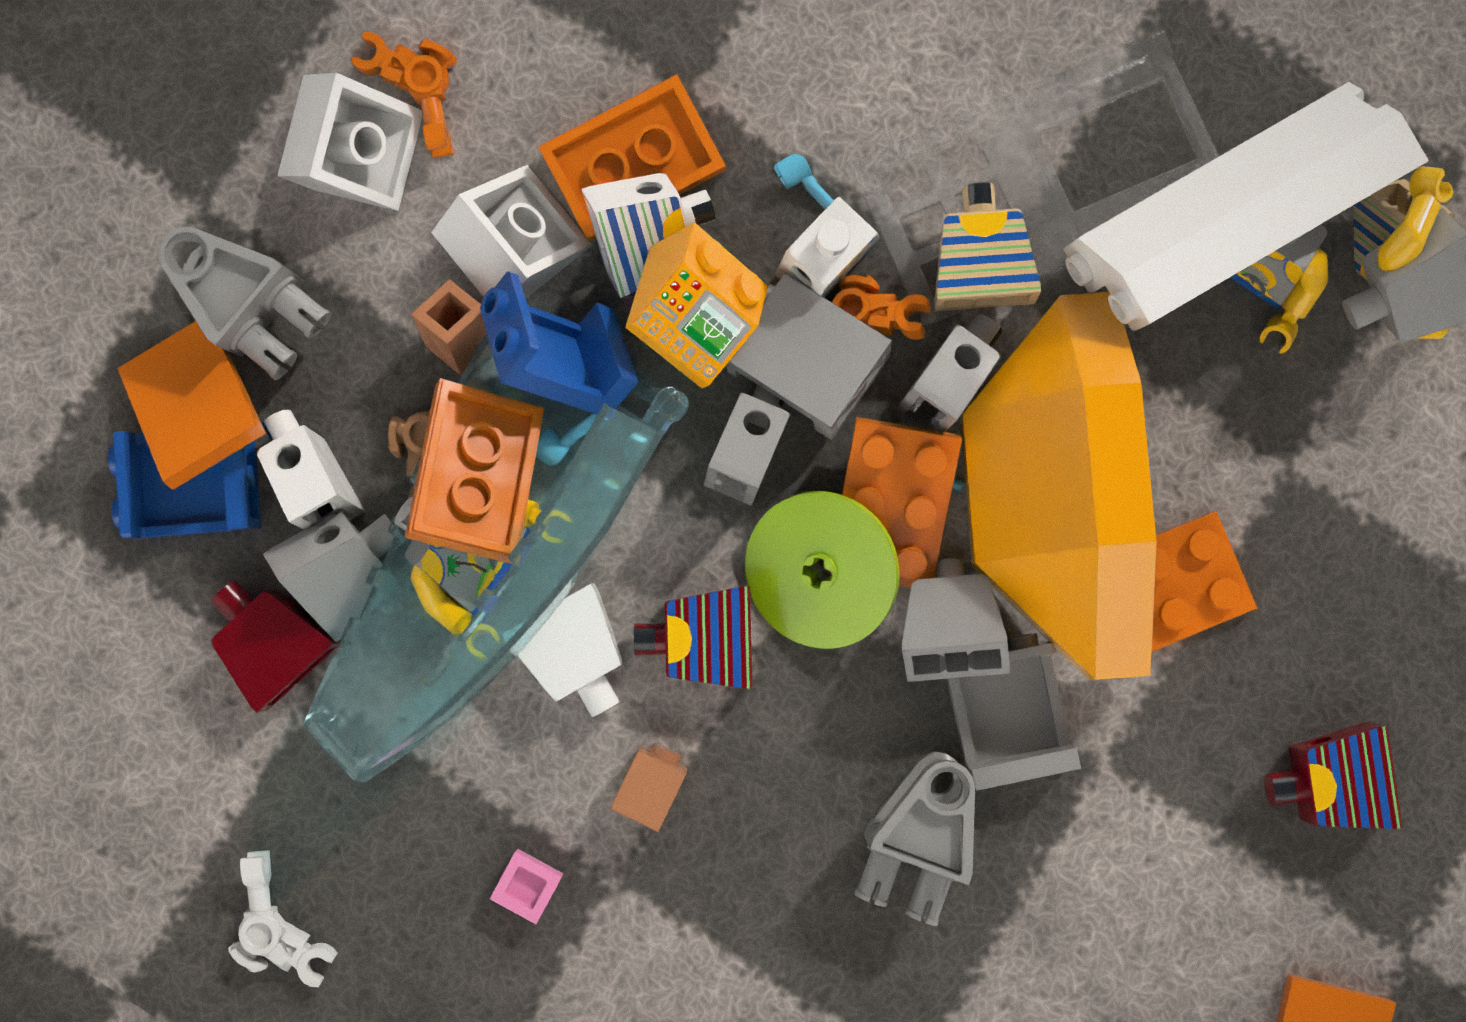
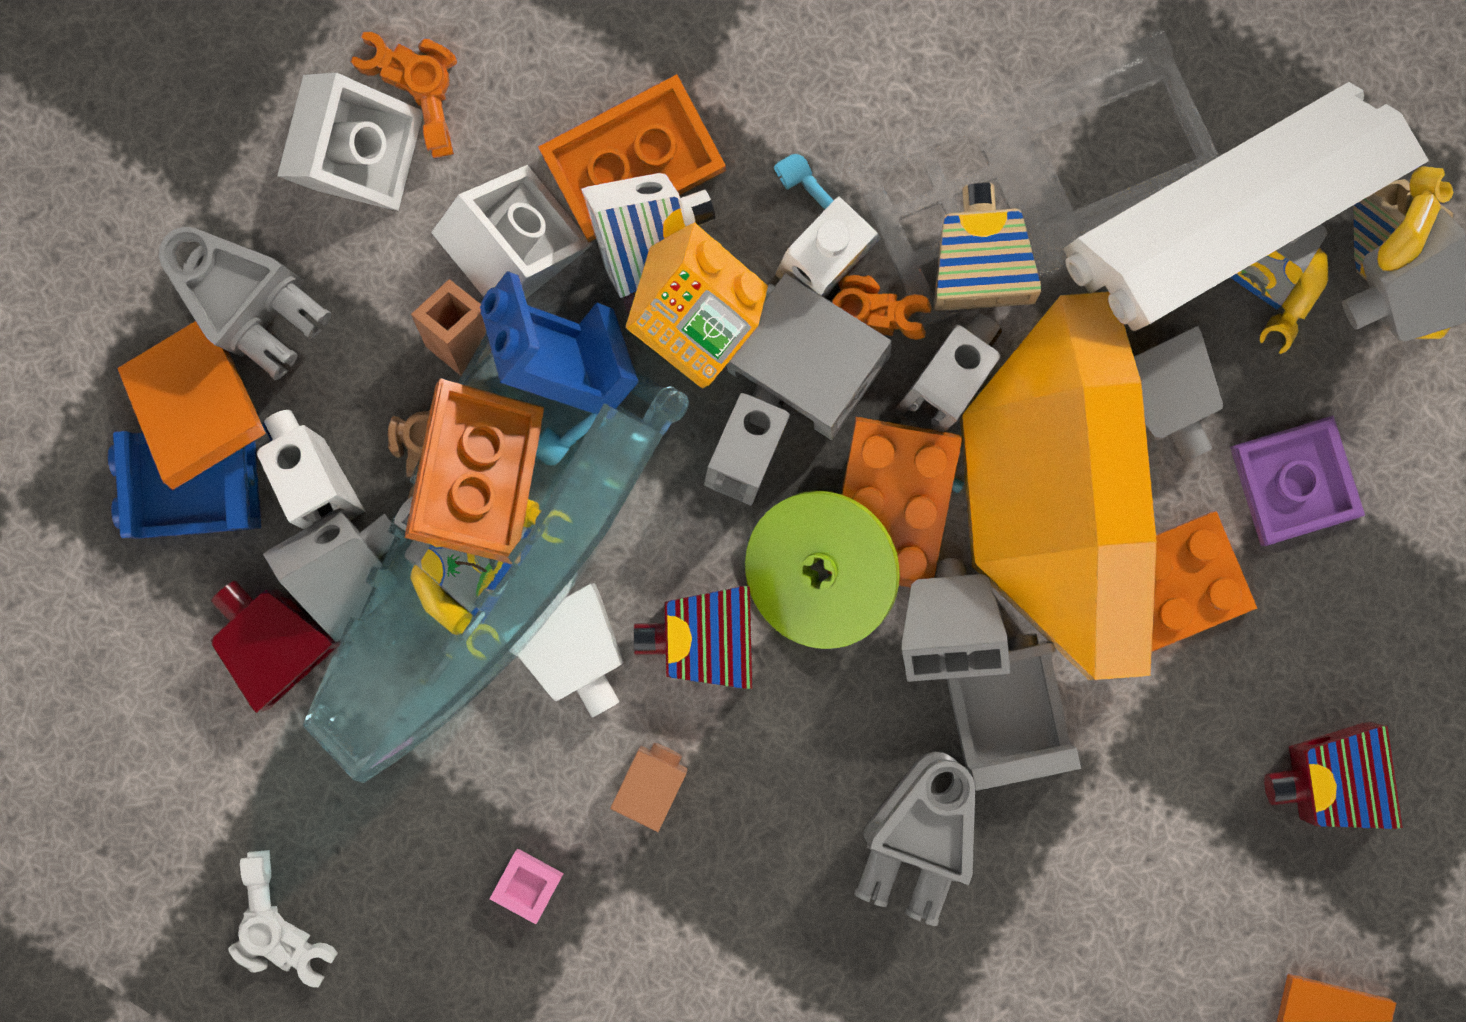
none -> light grey torso [1134,326,1223,462]
none -> medium lavender tile [1230,416,1365,546]

